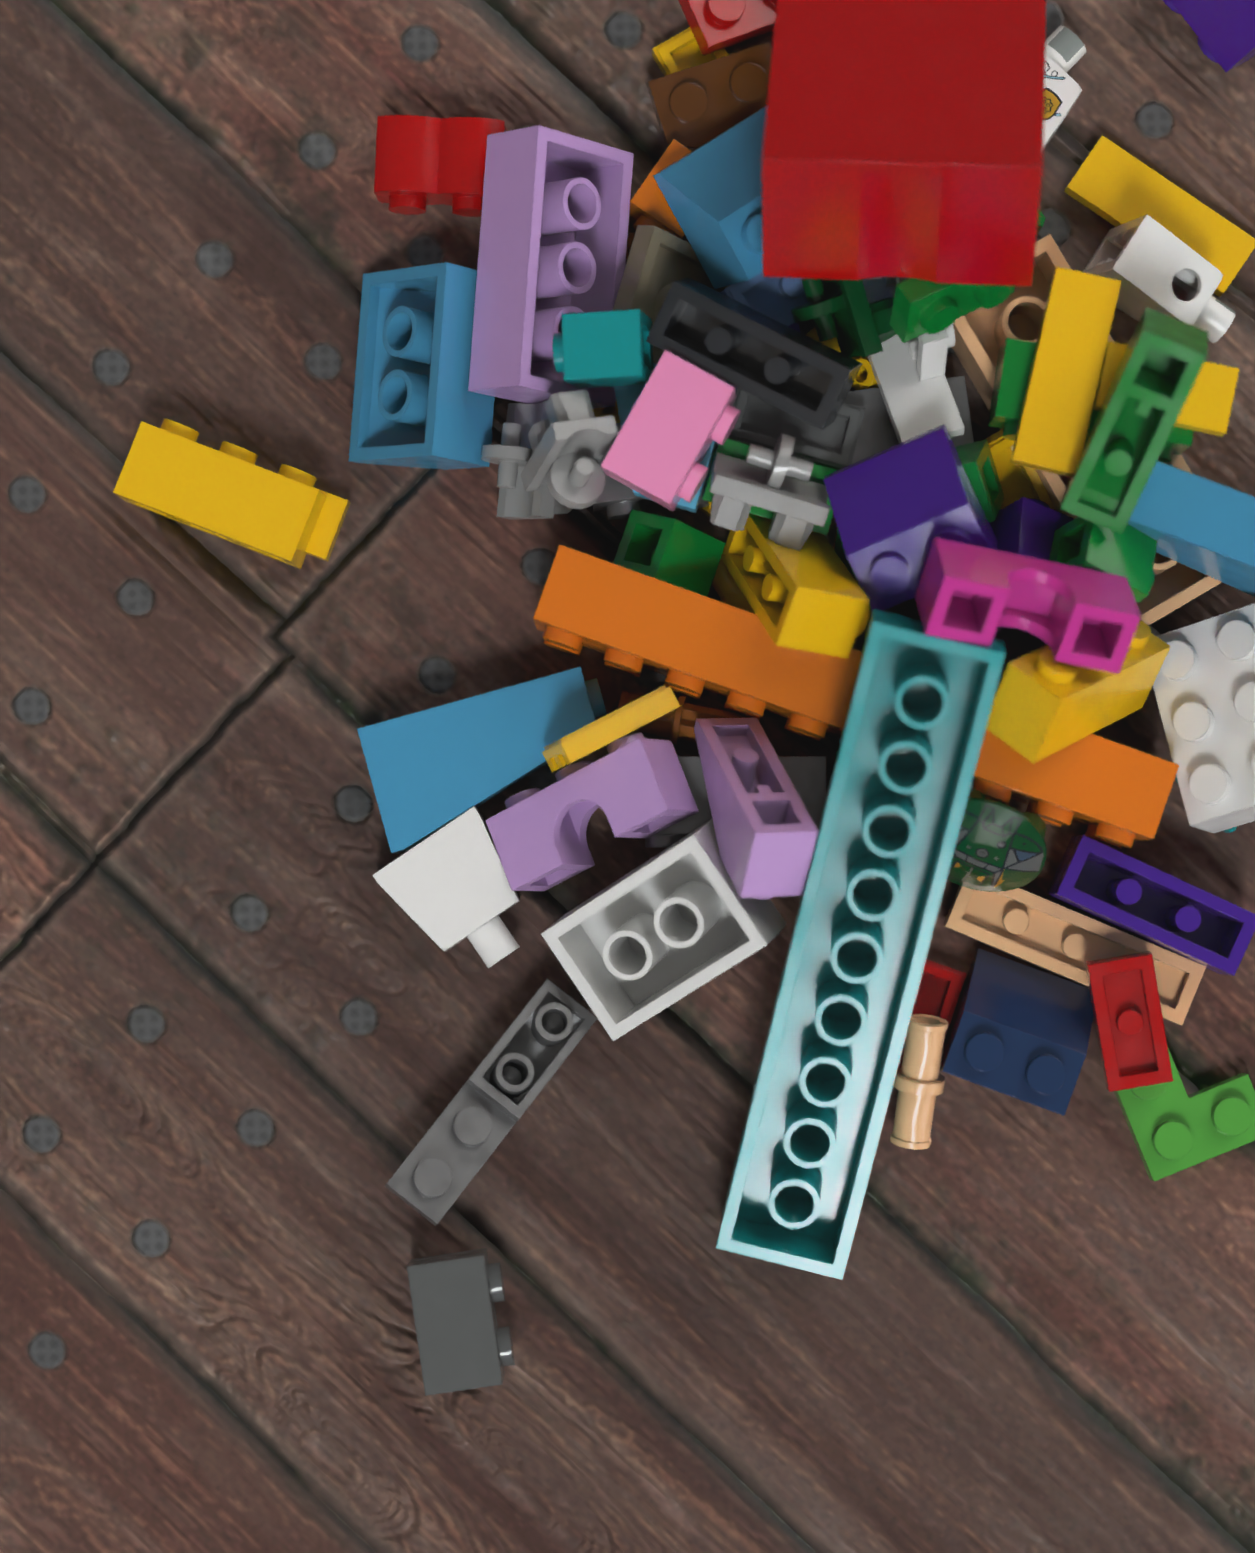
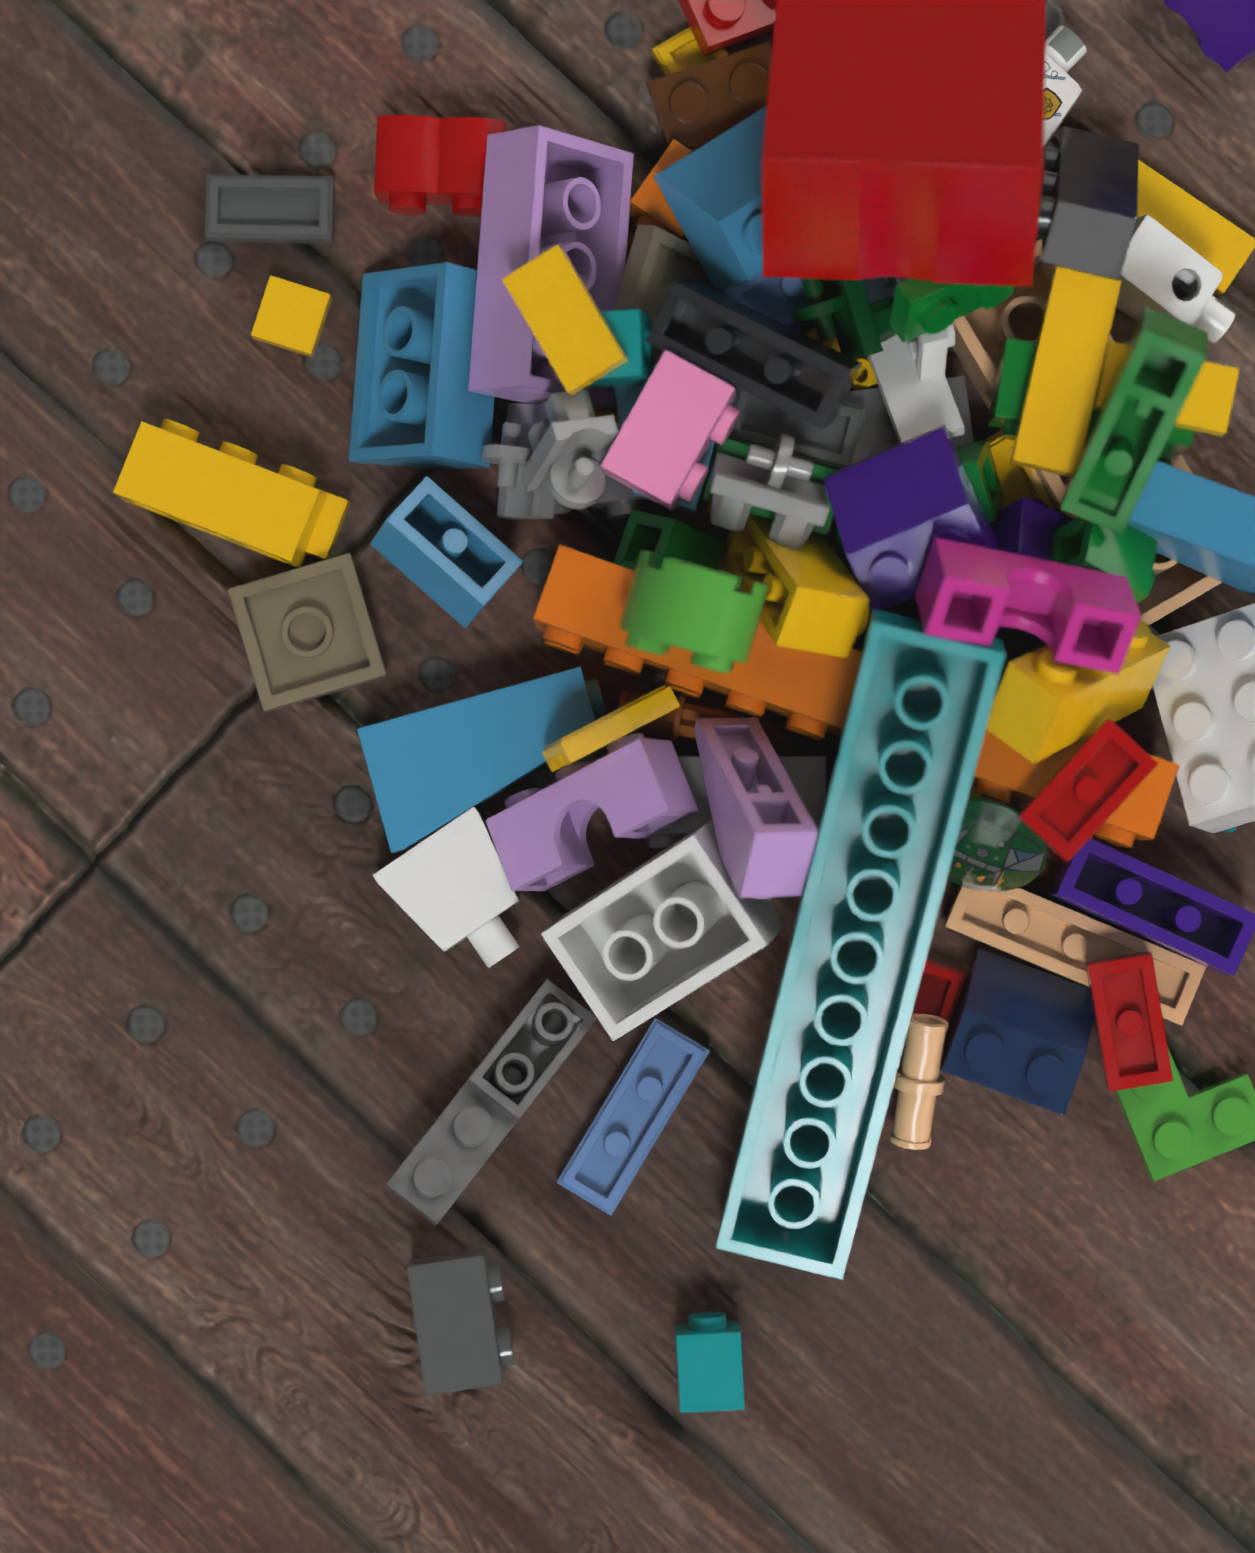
none -> dark grey tile [205,174,335,244]
none -> dark tan plate [228,553,388,713]
none -> yellow tile [251,275,333,358]
none -> dark azure brick [370,476,523,629]
none -> yellow tile [502,244,629,395]
none -> medium blue tile [556,1017,710,1215]
none -> bright green brick [619,549,769,674]
none -> teal brick [675,1312,745,1413]
none -> red plate [1016,719,1158,862]
none -> black brick [1037,126,1139,280]

